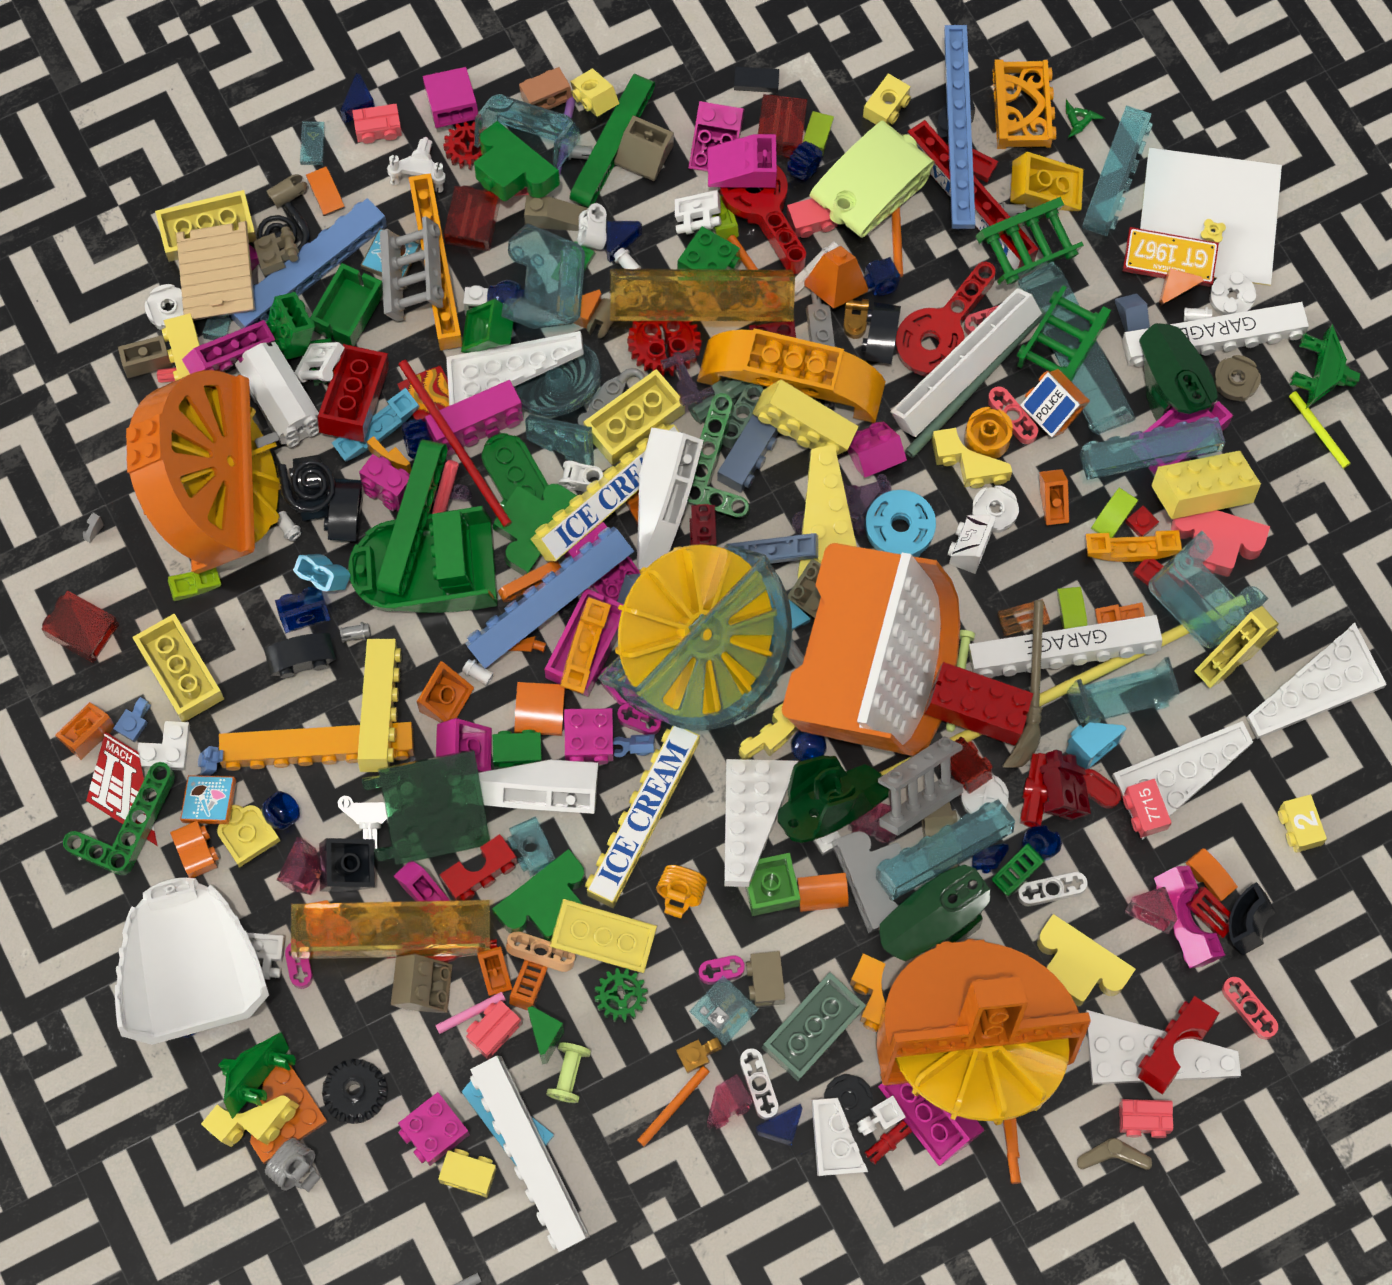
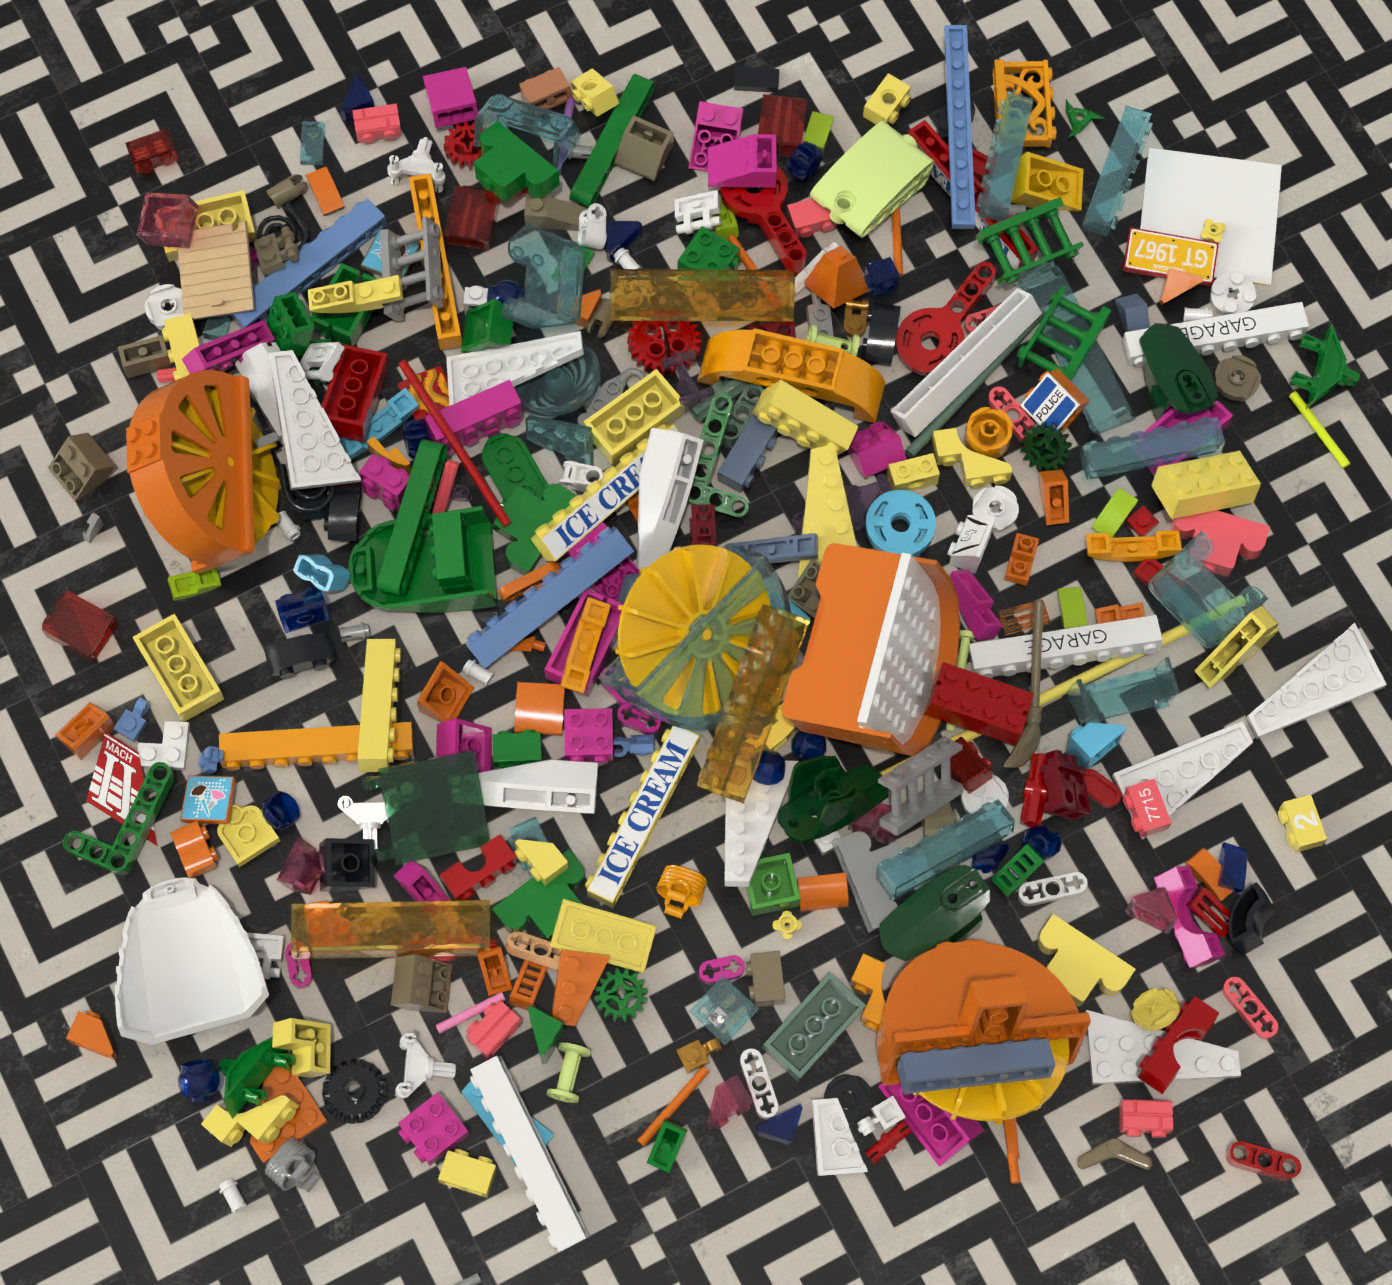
none -> dark tan slope [48,433,115,501]
none -> orange slope [66,1010,118,1061]
none -> clear red brick [125,128,179,174]
none -> clear pink piece [137,192,199,248]
none -> clear blue piece [178,1059,220,1102]
none -> white pin [219,1178,247,1213]
none -> white wing [268,350,361,490]
none -> light yellow brick [272,1018,331,1078]
none -> light yellow slope [308,275,403,313]
none -> white axle [395,1033,456,1099]
none -> light yellow slope [514,839,569,886]
none -> orange wing [551,949,610,1026]
none -> green slope [647,1119,687,1173]
none -> clear yellow brick [697,604,810,804]
none -> clear blue hair [750,749,786,785]
none -> light yellow plate [773,911,802,940]
none -> yellowish green hose [806,324,860,356]
none -> light yellow brick [887,453,940,491]
none -> sand blue brick [897,1038,1056,1094]
none -> dark pink slope [950,570,1003,640]
none -> clear light blue brick [976,92,1034,221]
none -> orange slope [1004,533,1039,586]
none -> dark green gear [1021,421,1072,471]
none -> light yellow tile [1131,988,1180,1031]
none -> clear blue slope [1218,842,1247,893]
none -> red beam [1226,1141,1301,1181]

